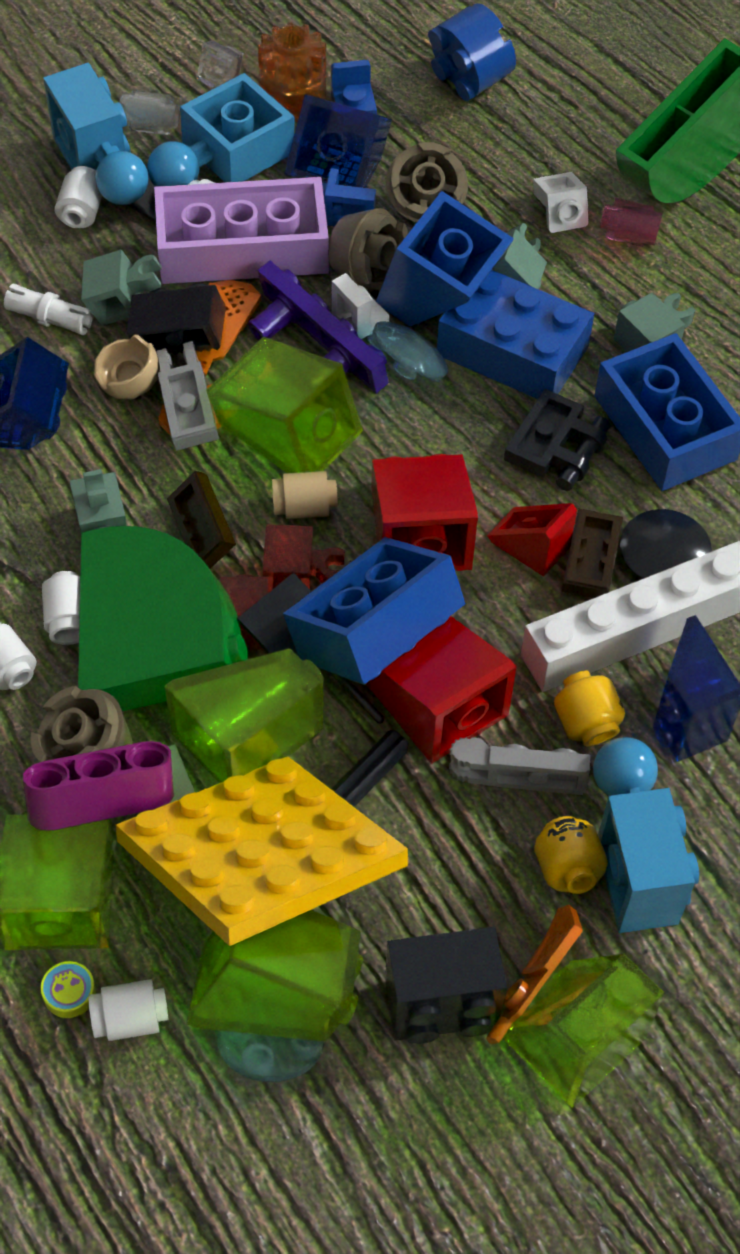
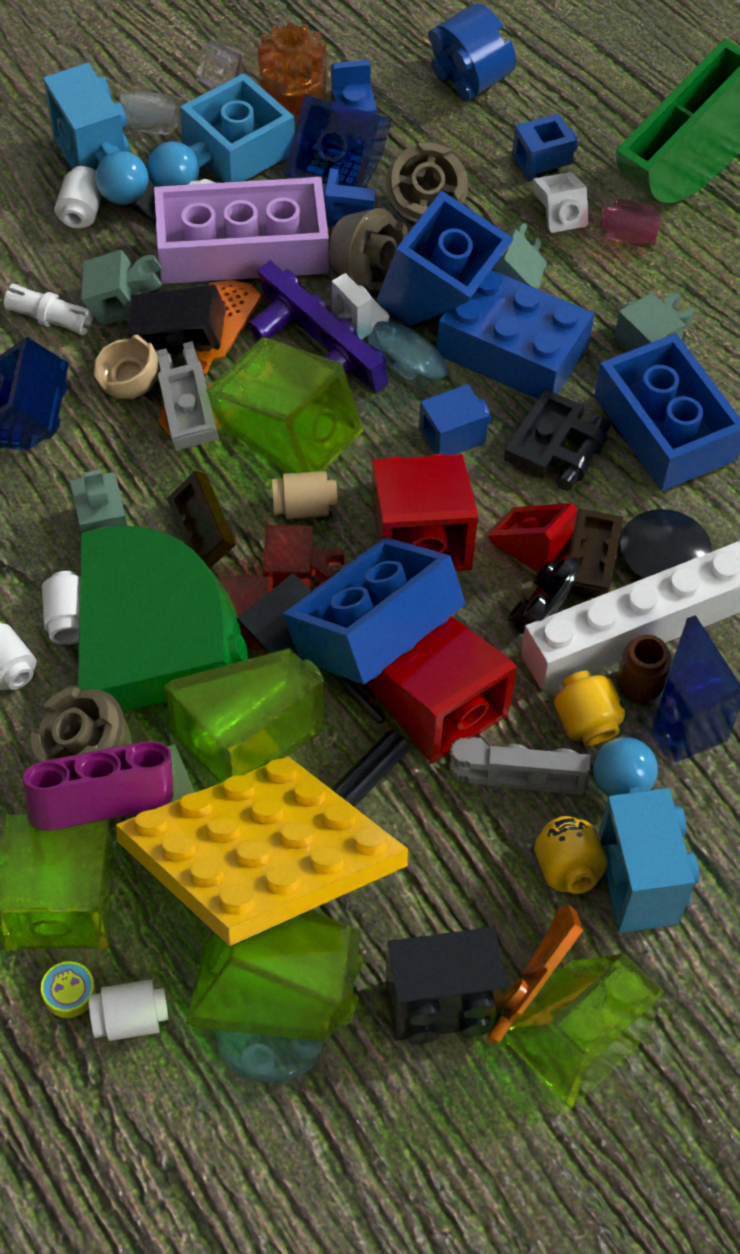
none -> blue brick [419,384,491,455]
none -> black dish [508,555,579,634]
none -> blue brick [512,114,578,182]
none -> reddish brown brick [617,635,672,702]

